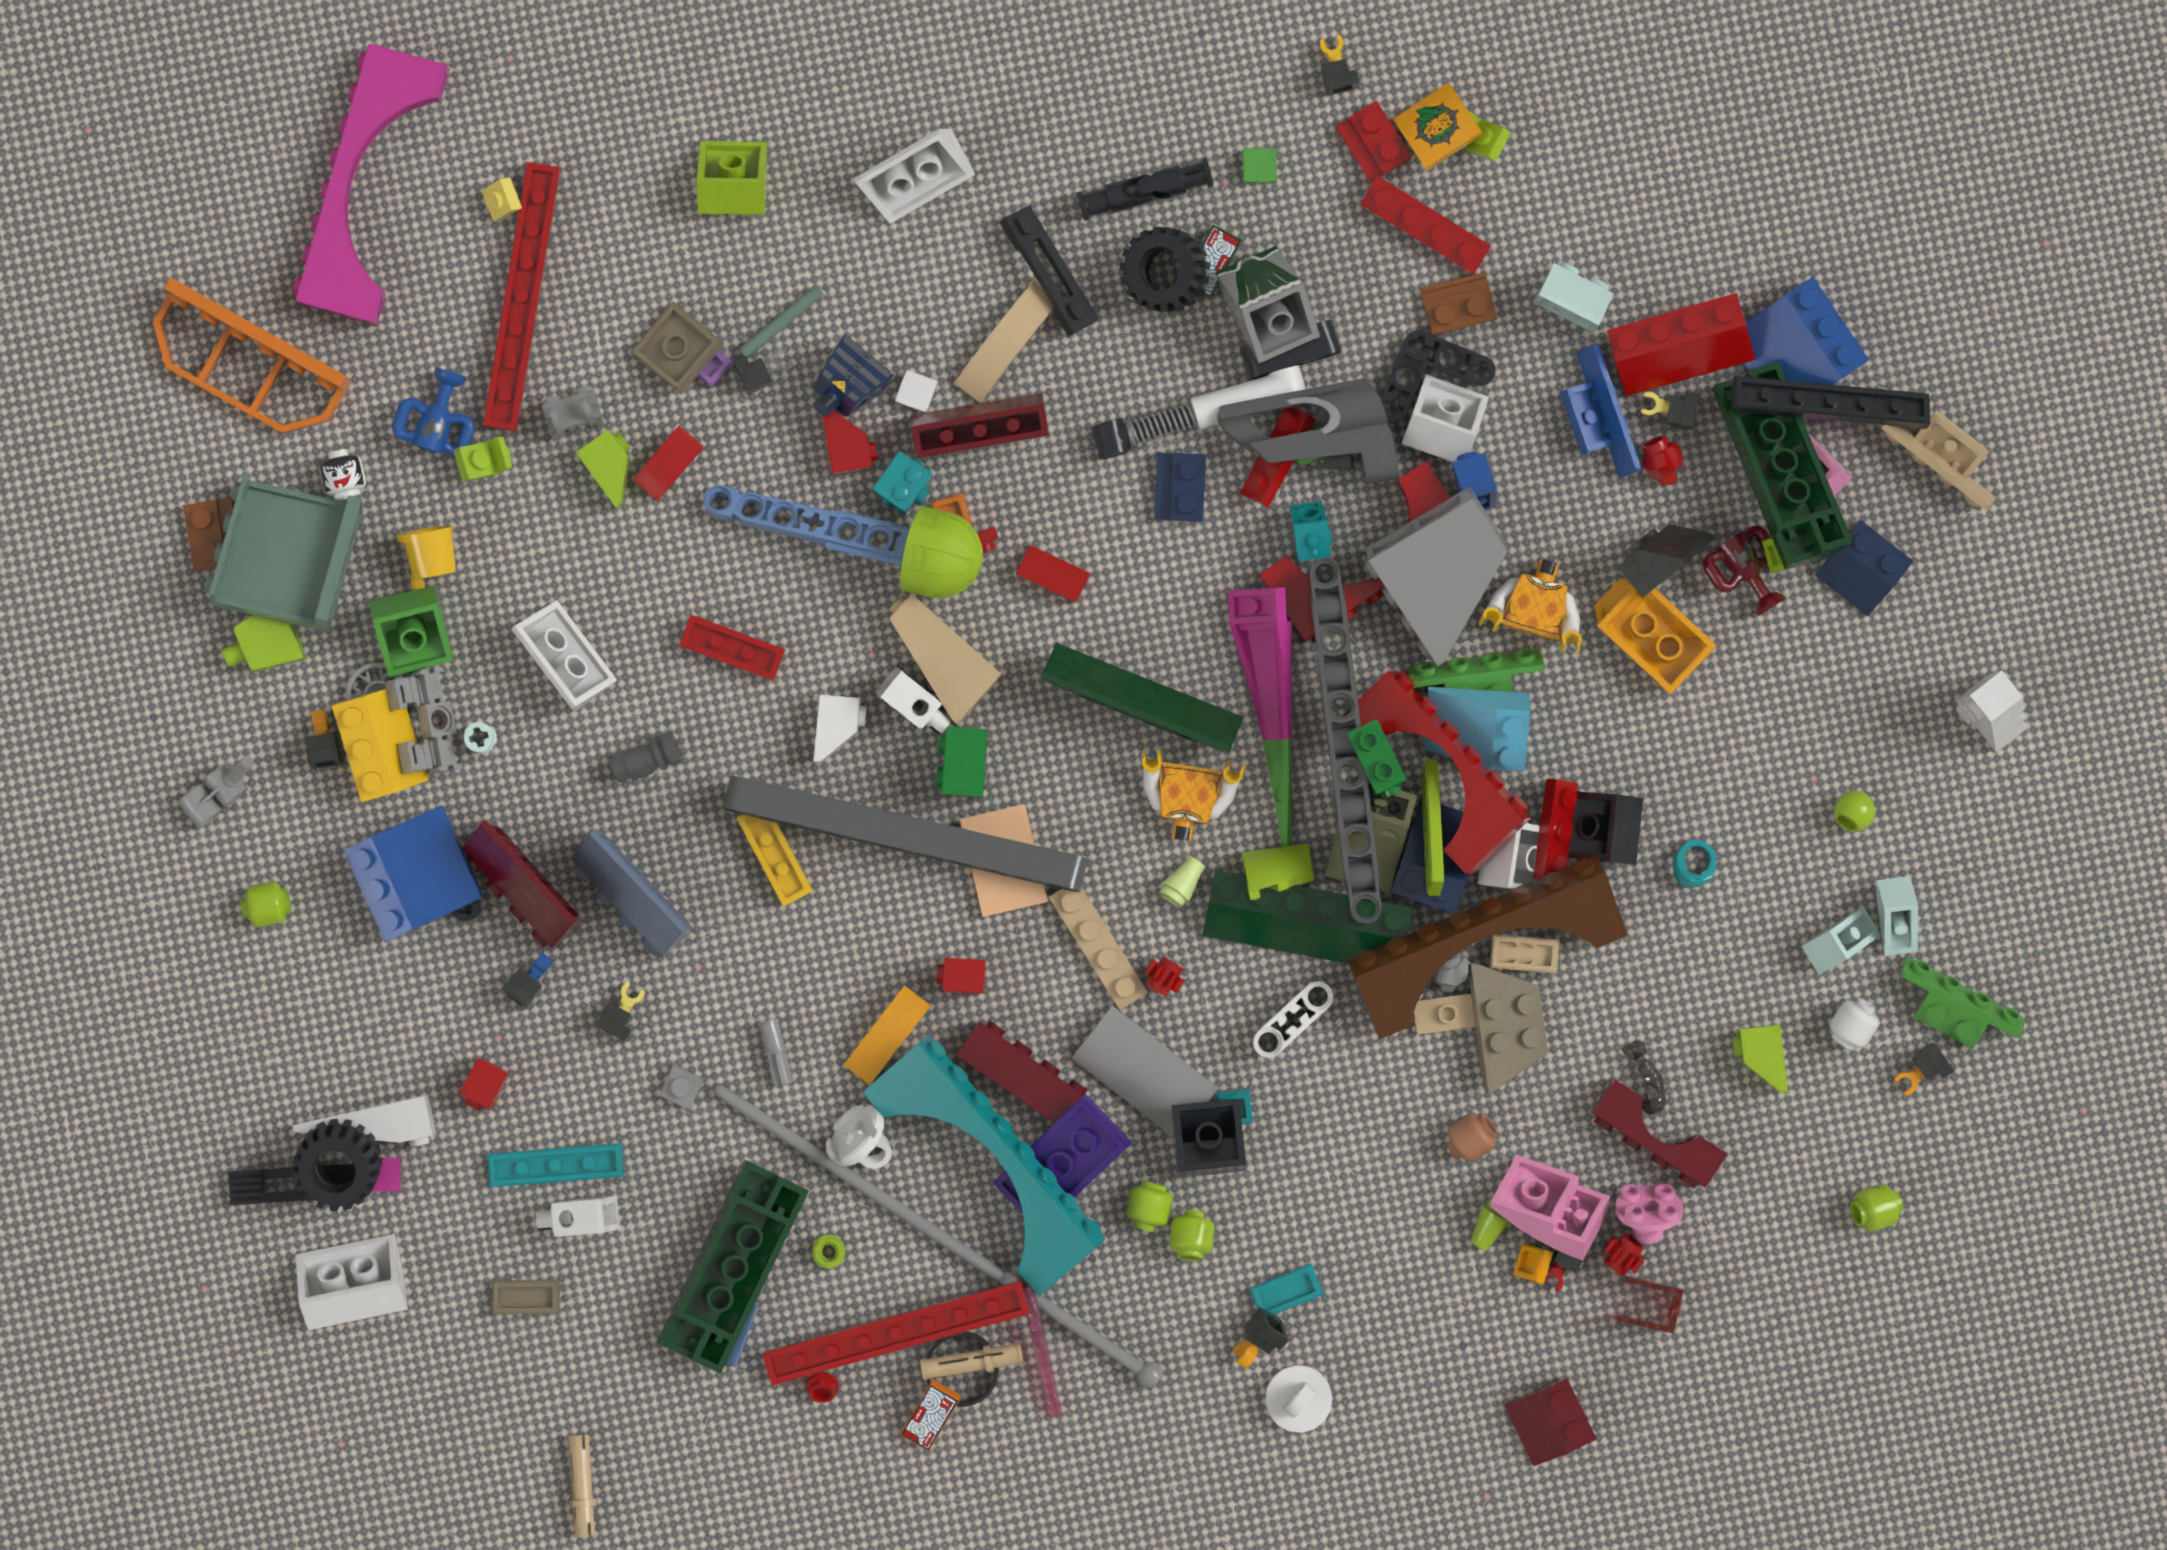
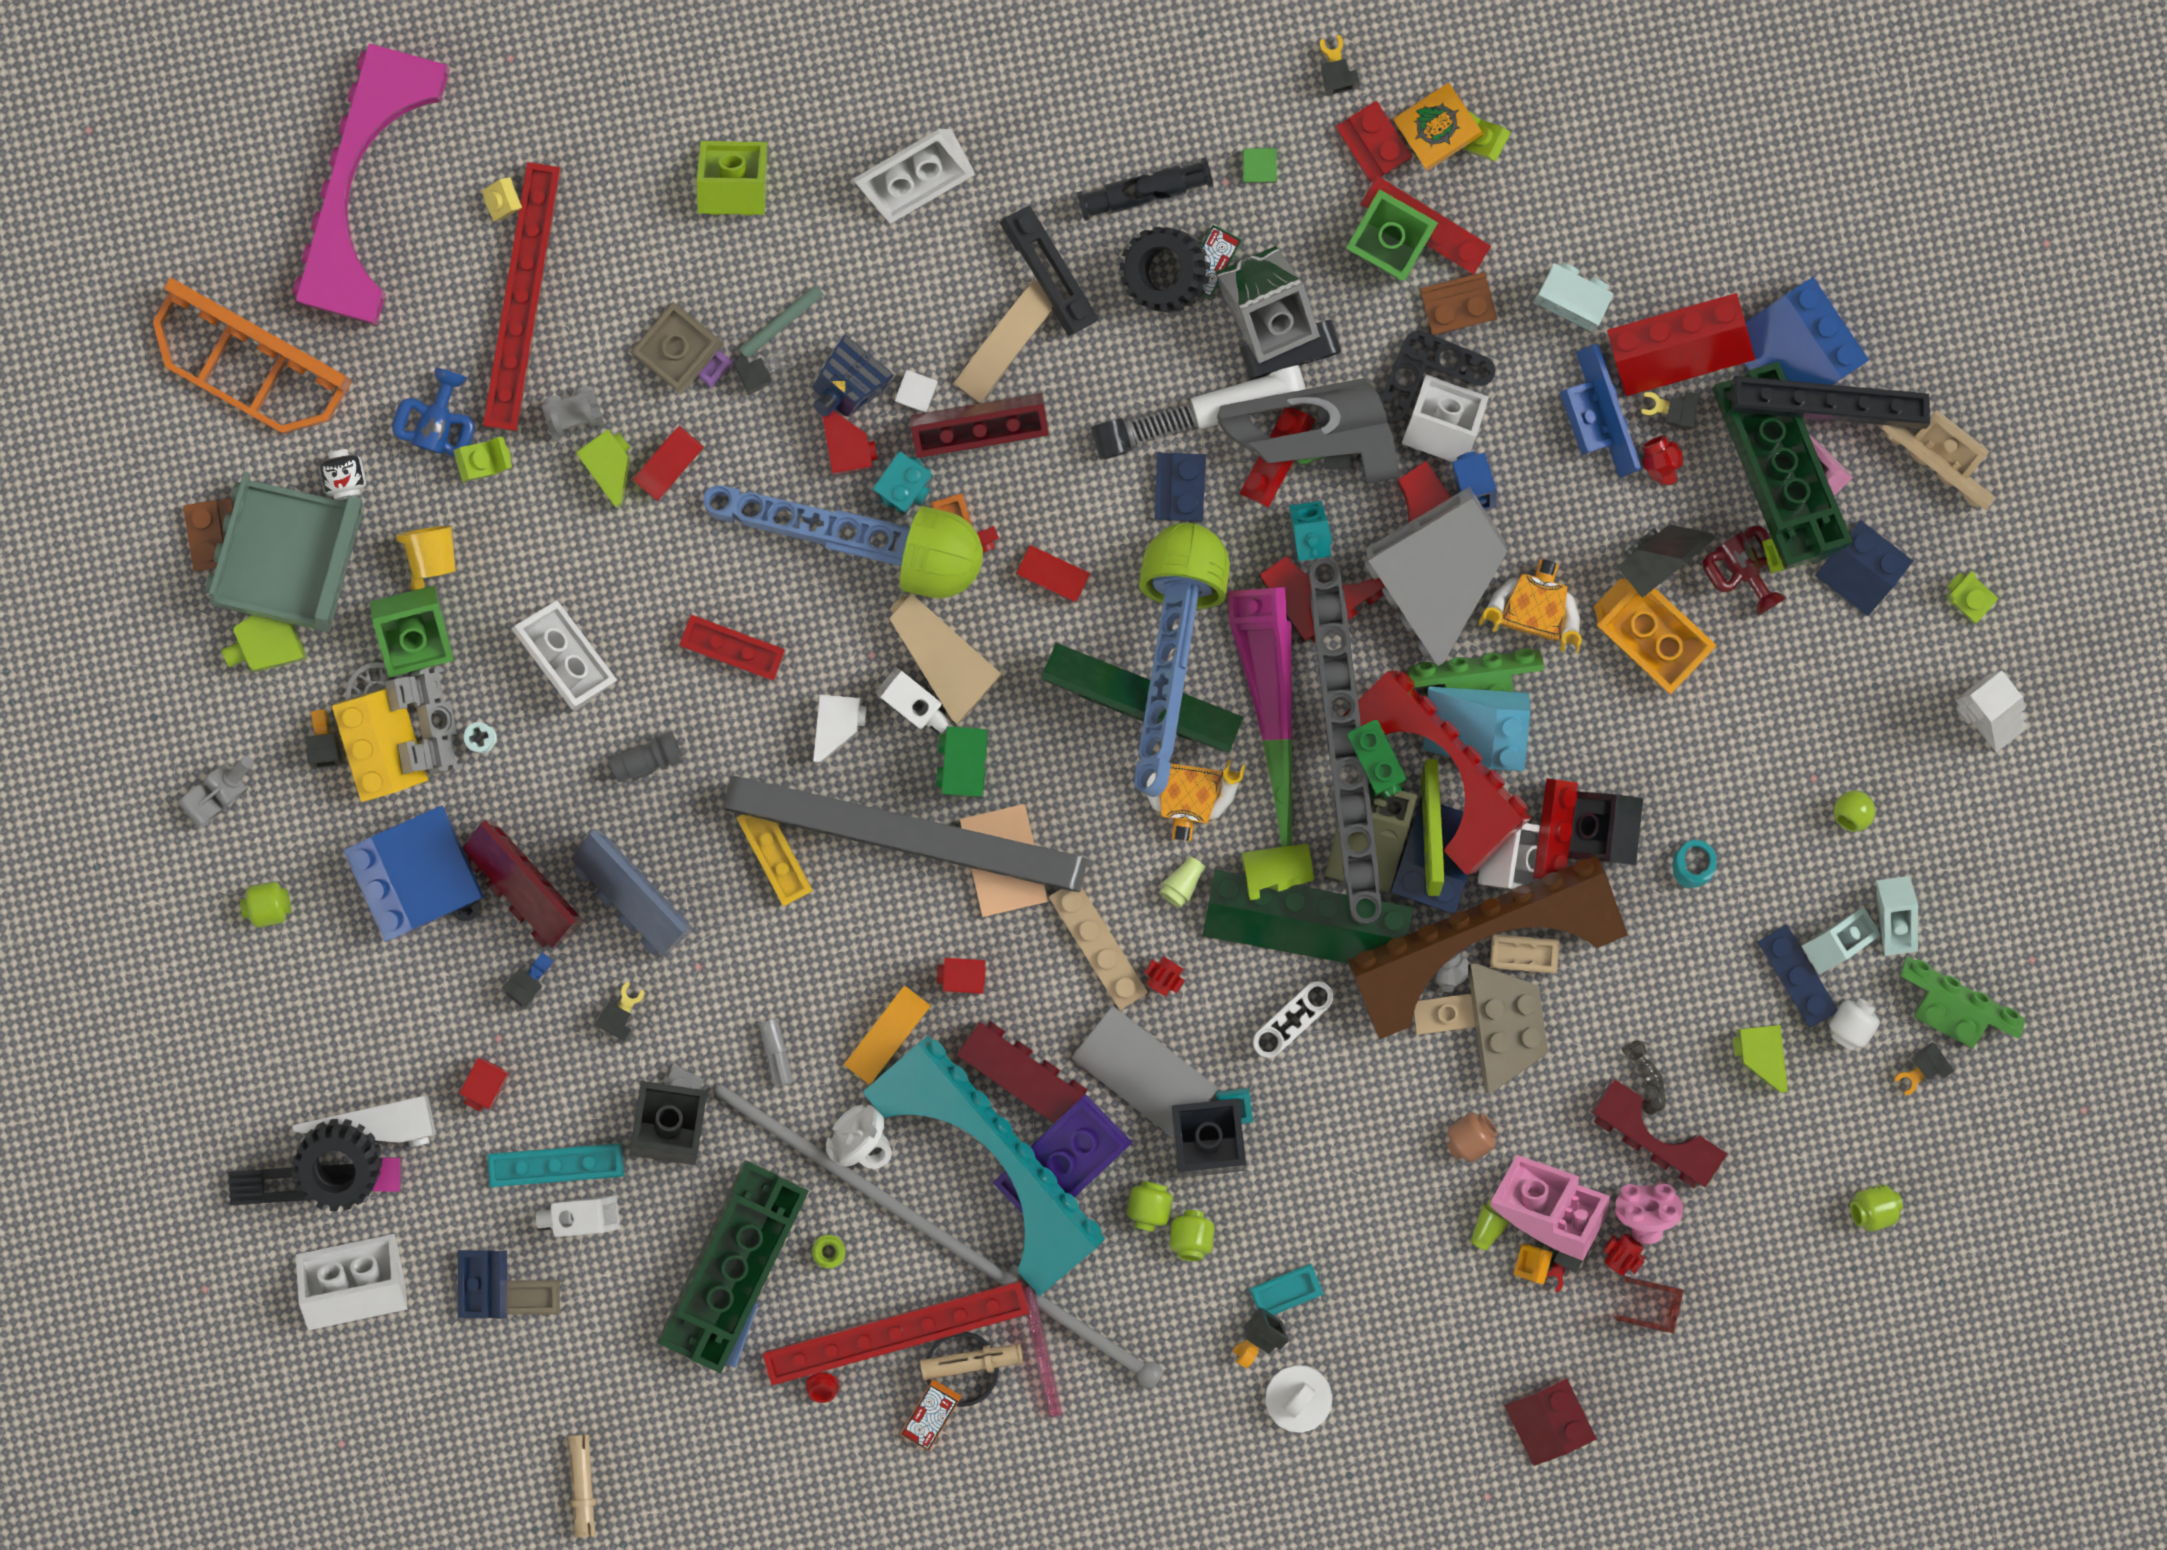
none -> dark blue plate [458,1250,507,1319]
none -> pearl dark grey slope [629,1081,708,1165]
none -> piece [1134,523,1230,797]
none -> bright green slope [1346,189,1438,282]
none -> dark blue plate [1757,924,1838,1028]
none -> lime bracket [1945,571,1999,624]

